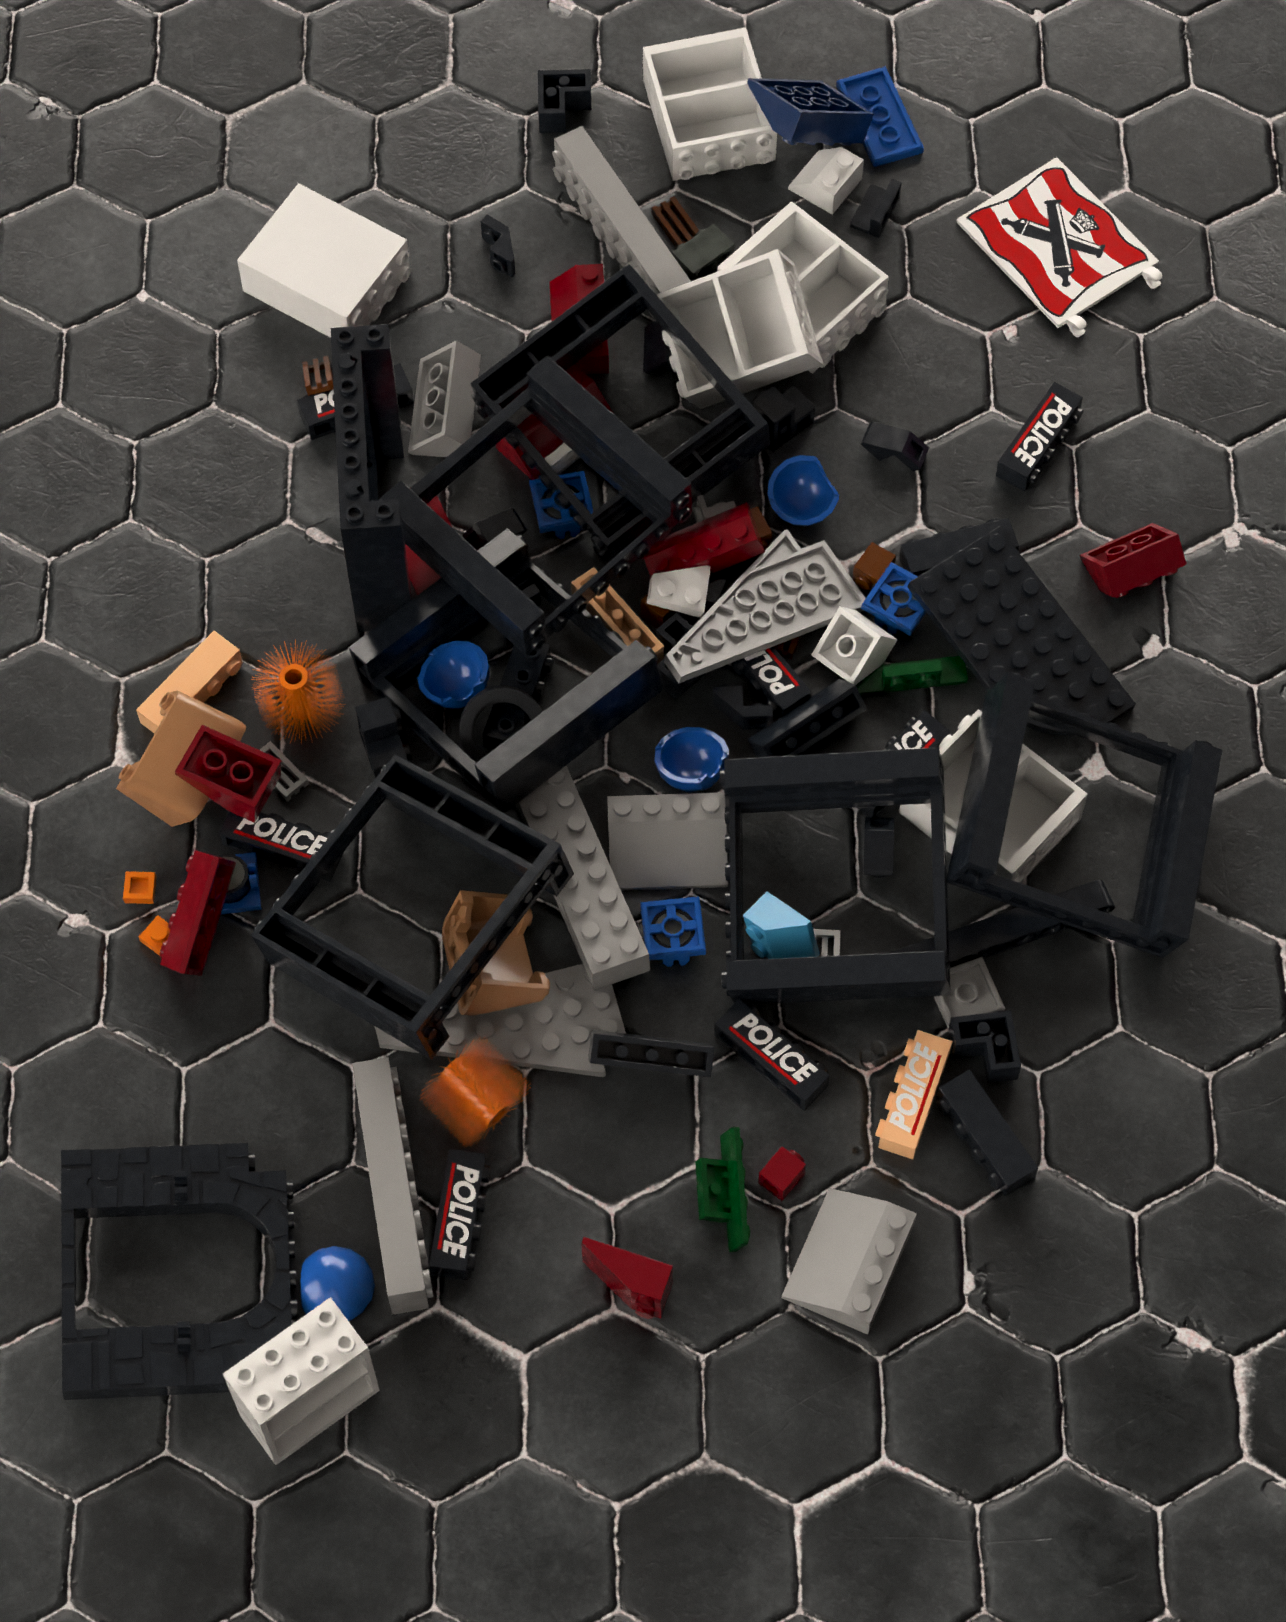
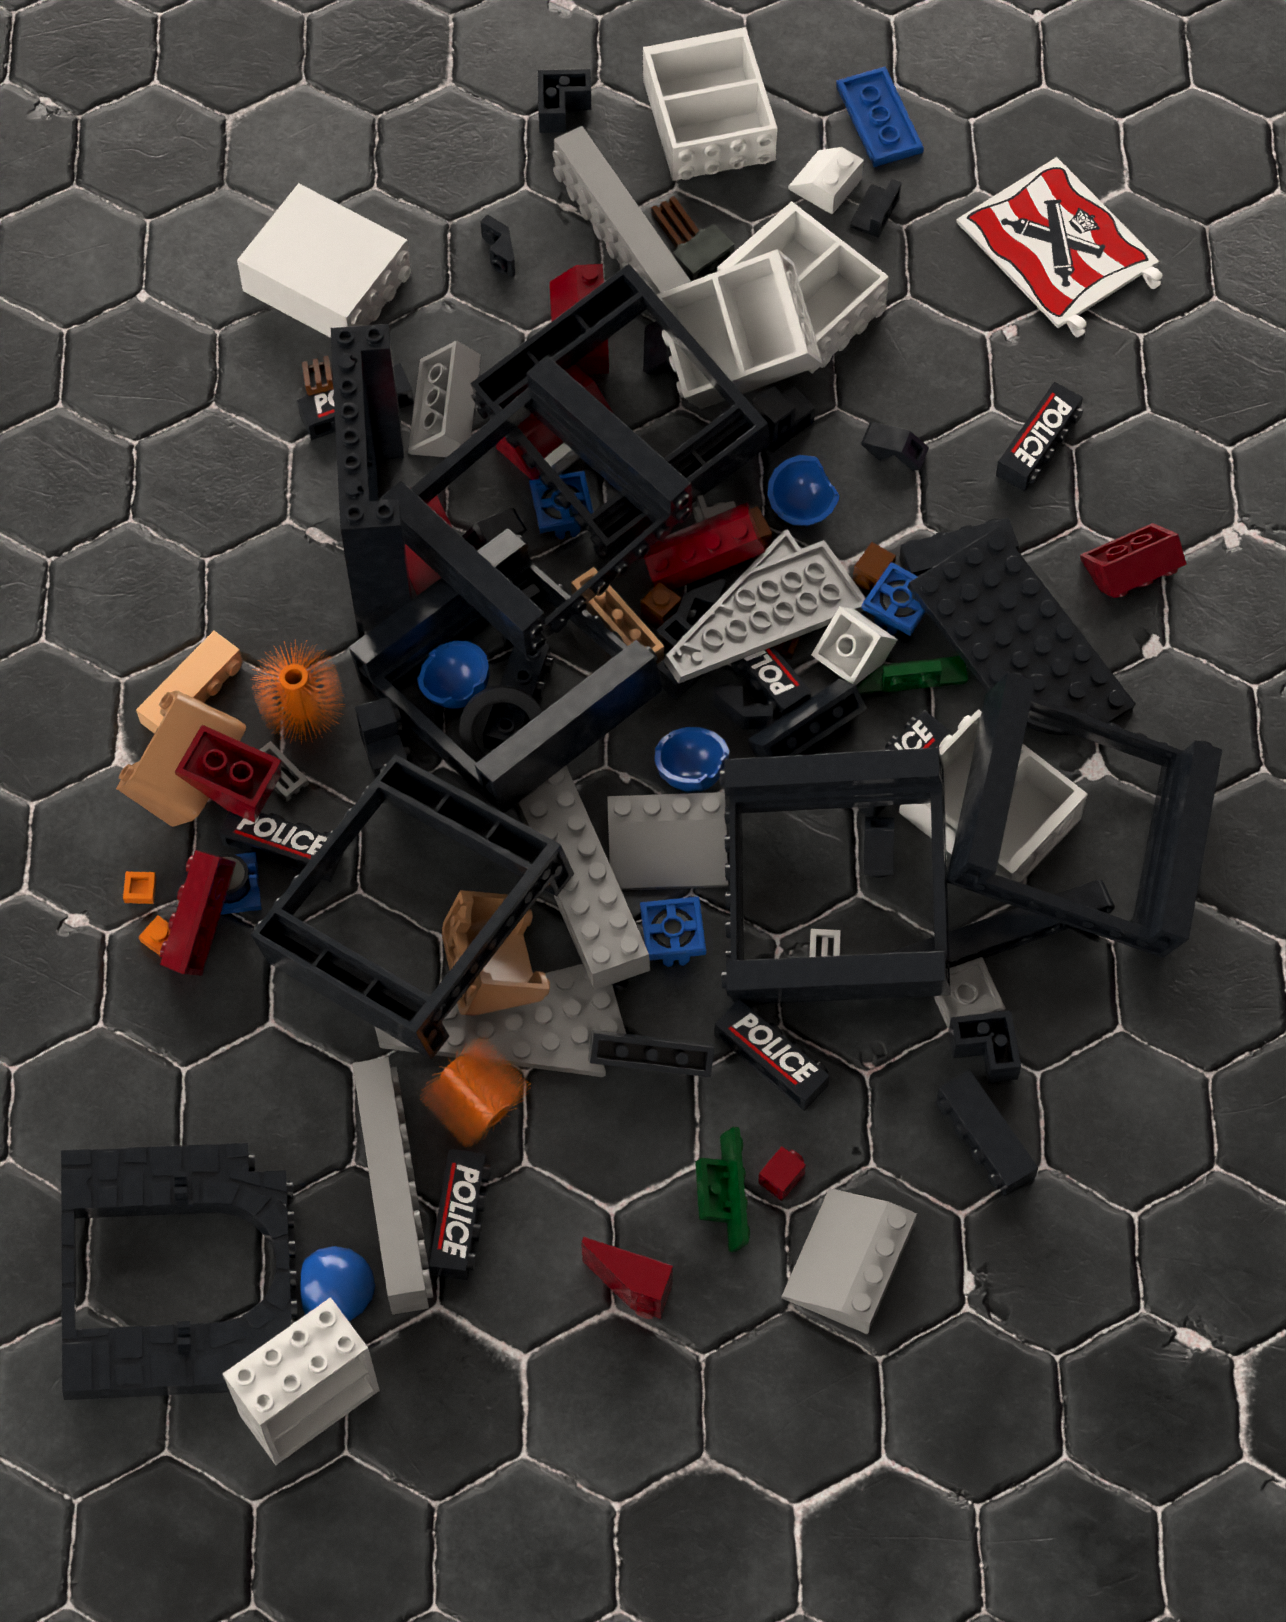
white wing [646,565,711,618] -> none
dark azure slope [743,891,820,959] -> none
dark blue slope [747,78,874,146] -> none
light nougat brick [875,1030,952,1159] -> none

